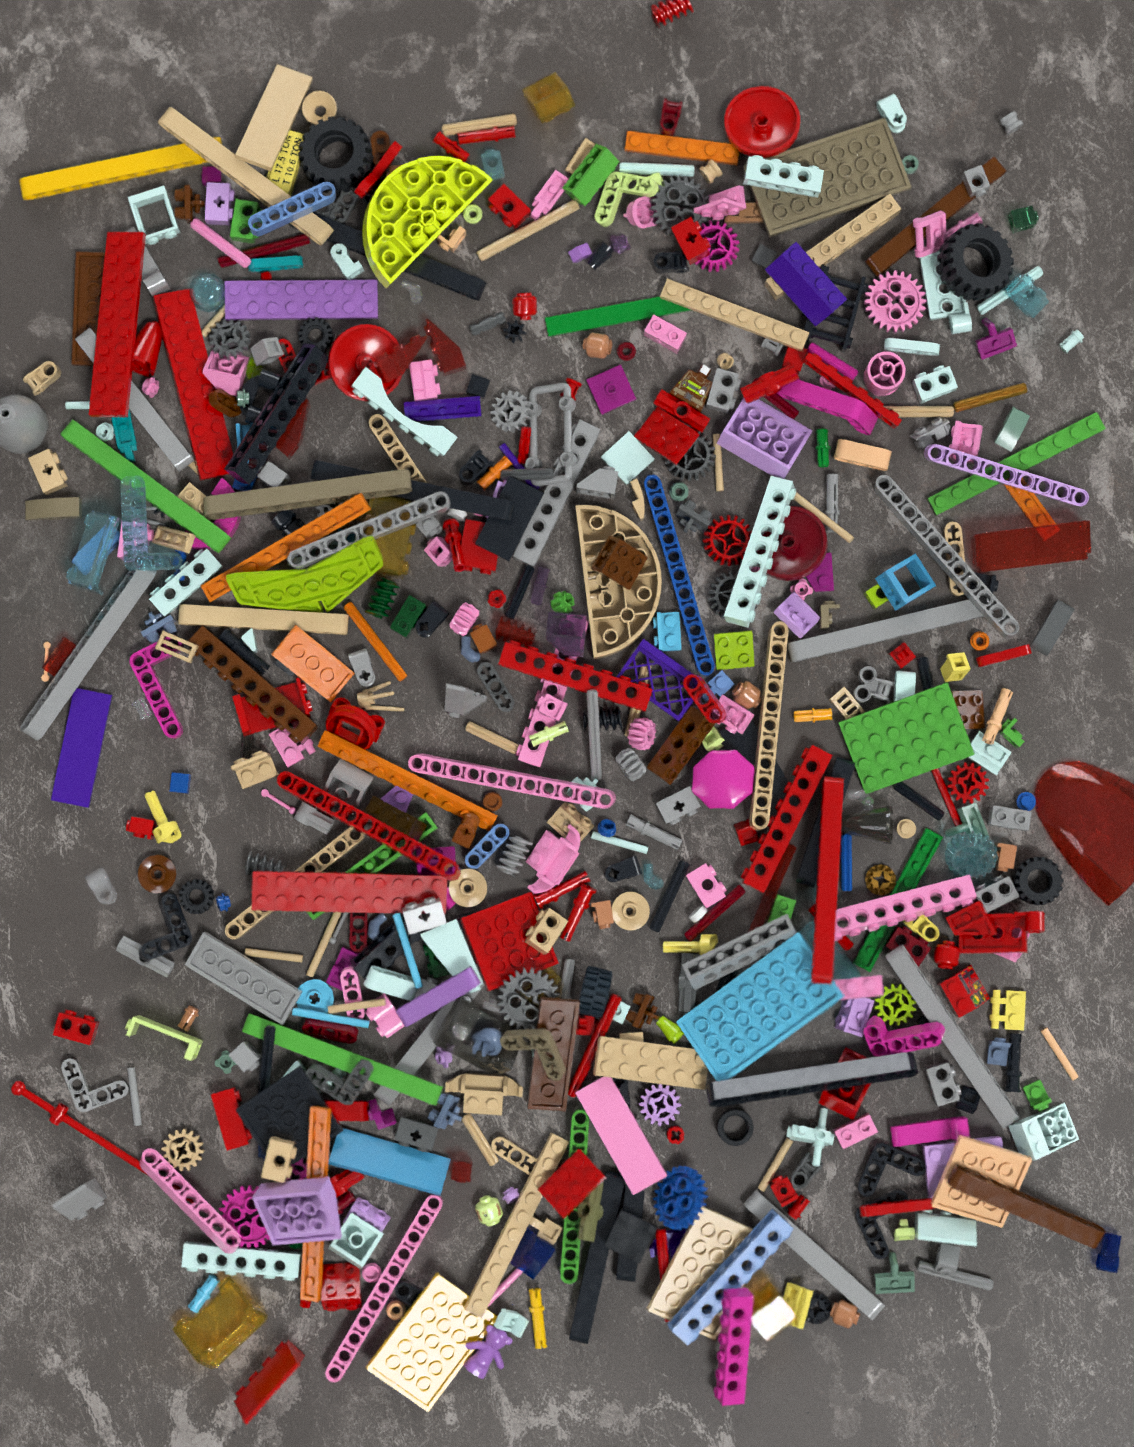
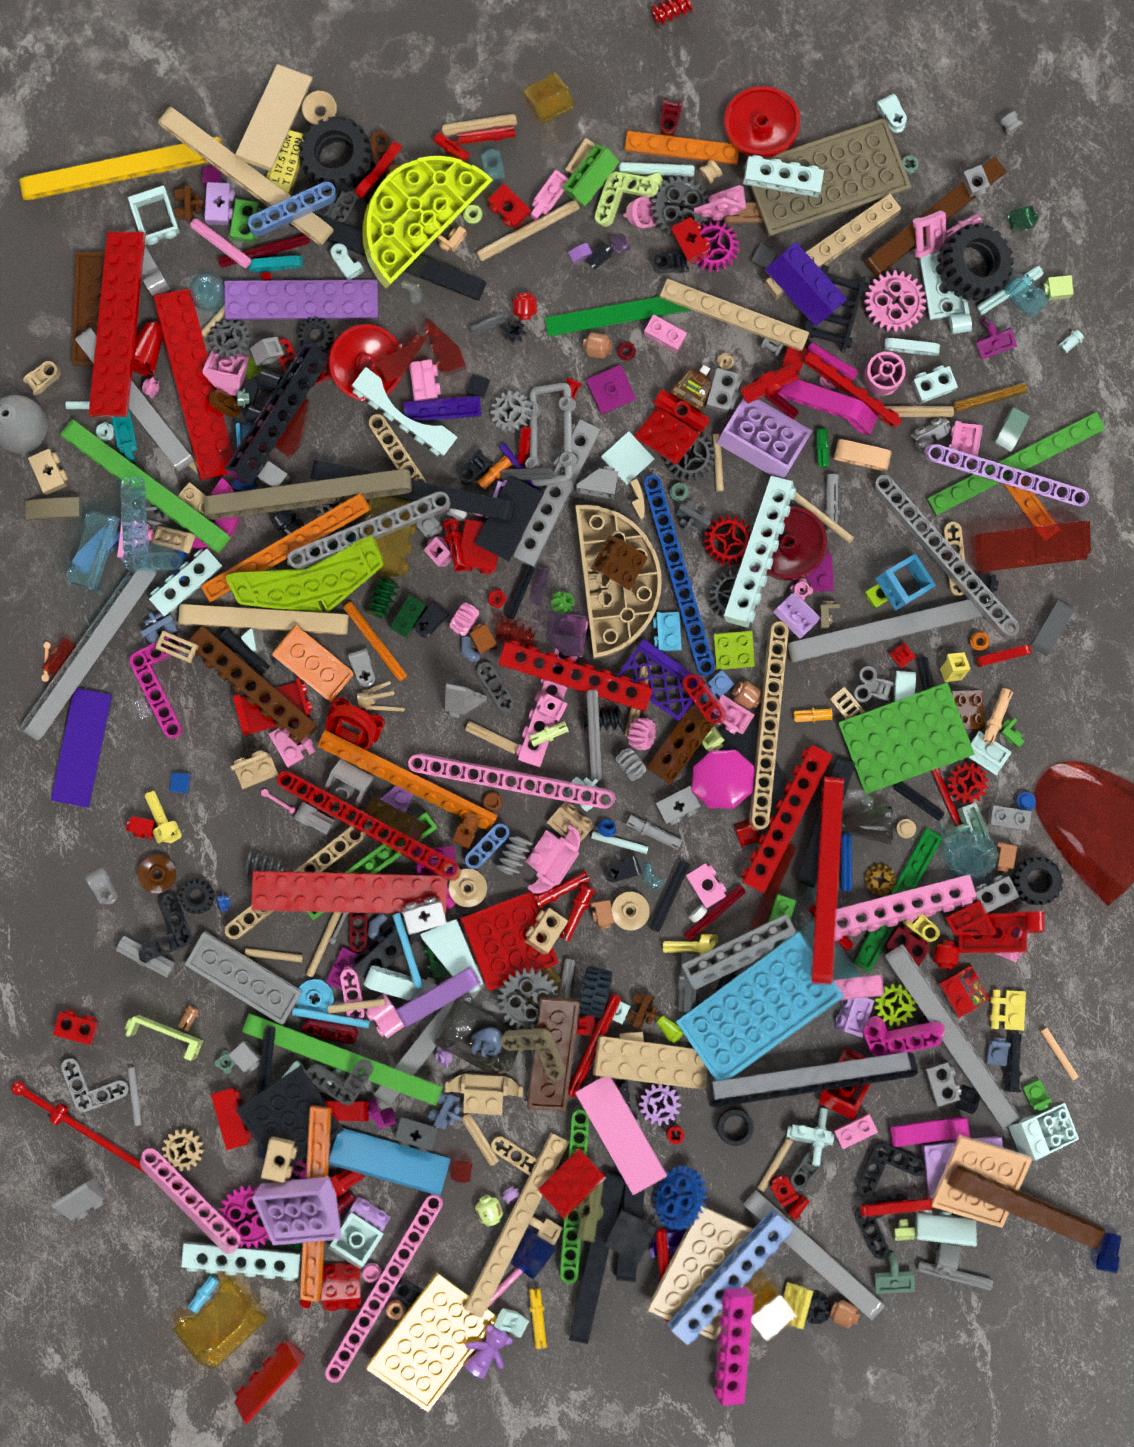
none -> yellowish green brick [1043,275,1074,300]

